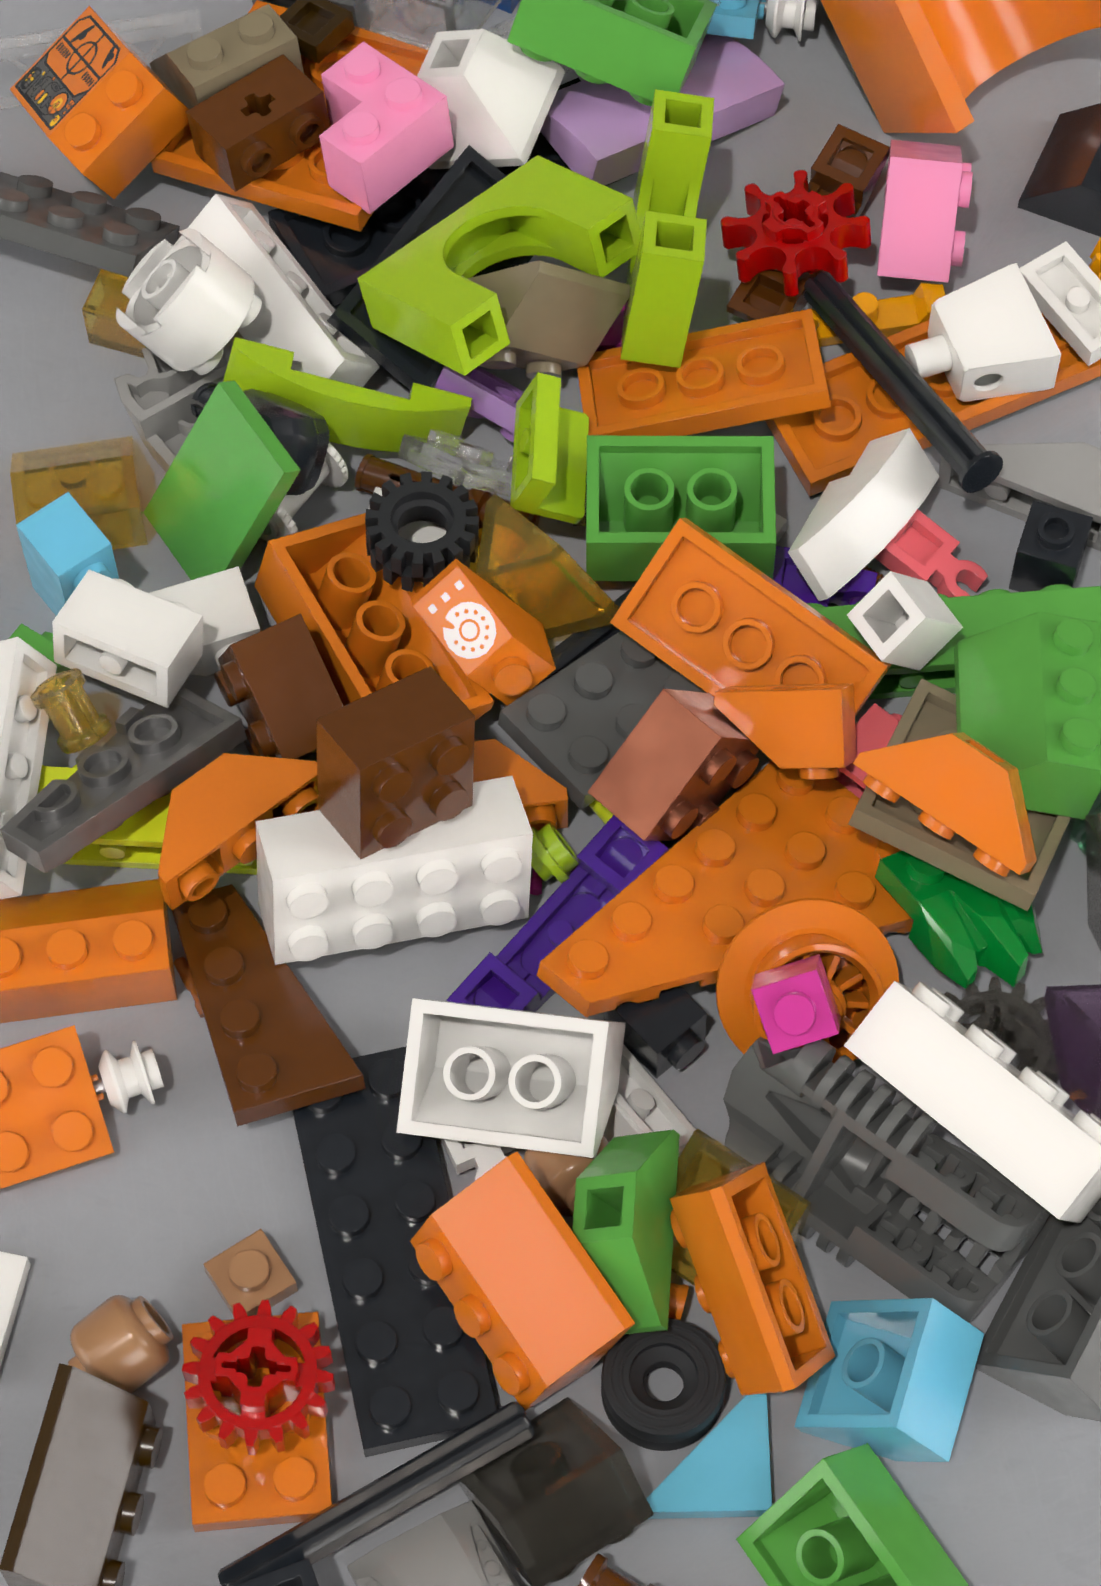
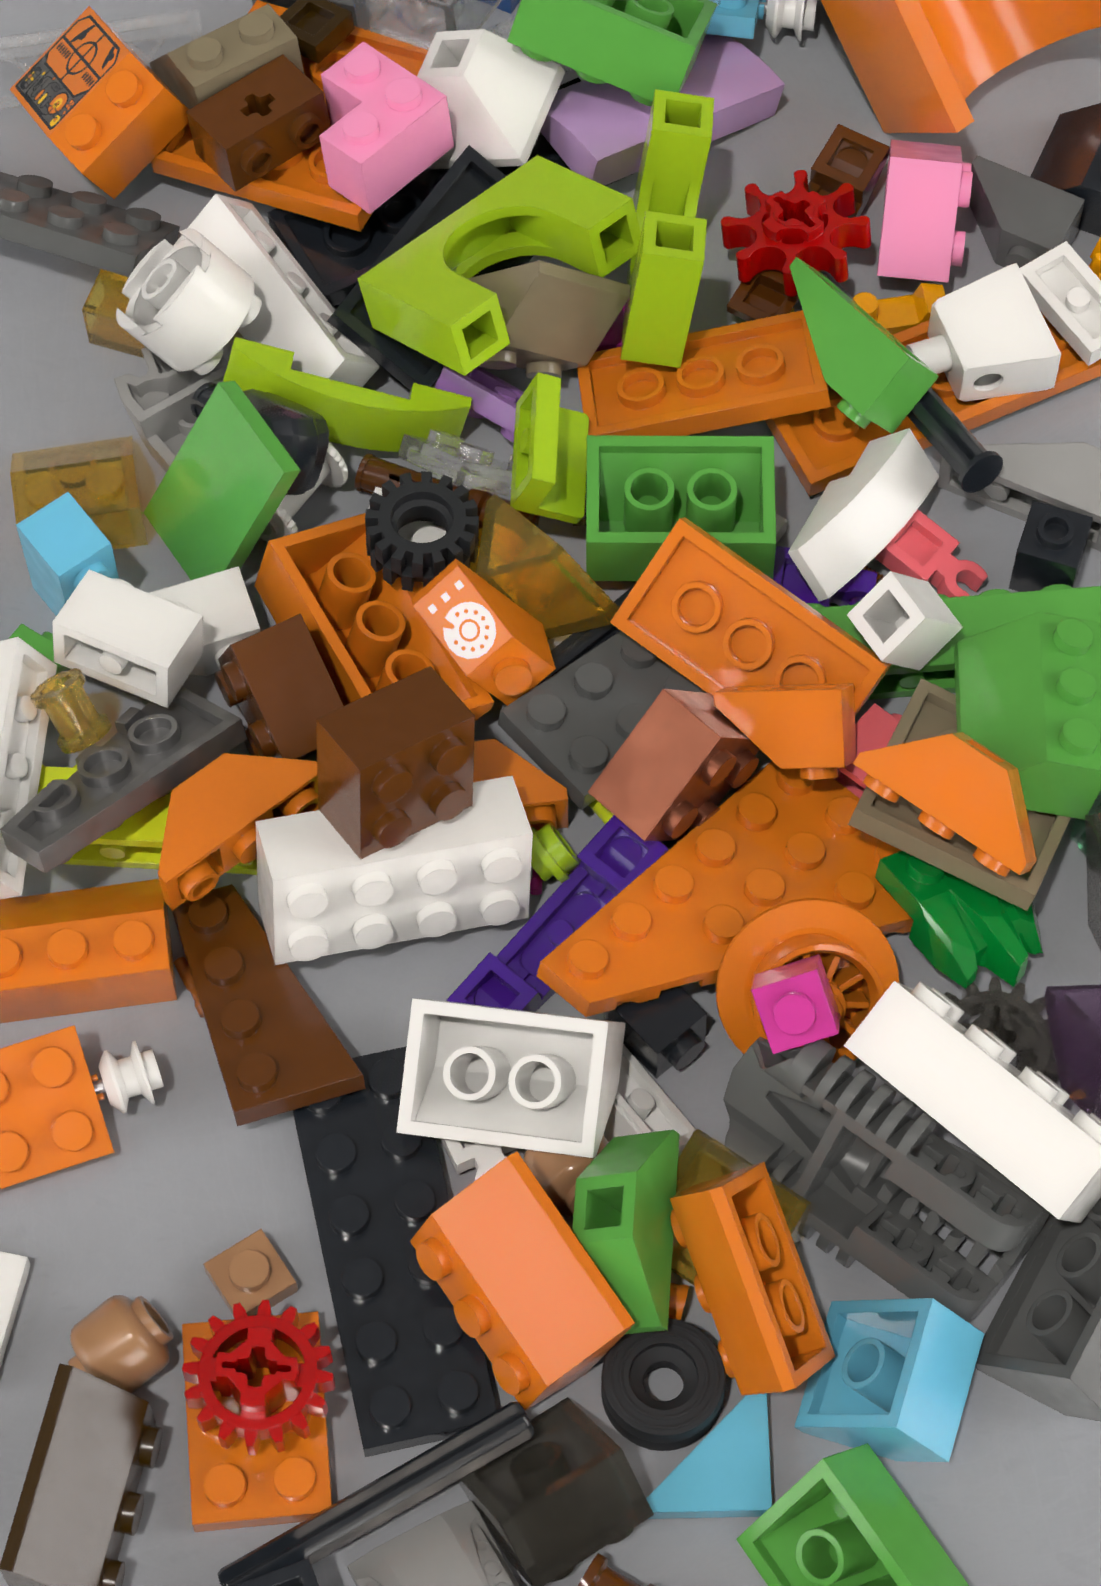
none -> bright green slope [789,257,939,434]
none -> dark grey slope [969,155,1085,268]

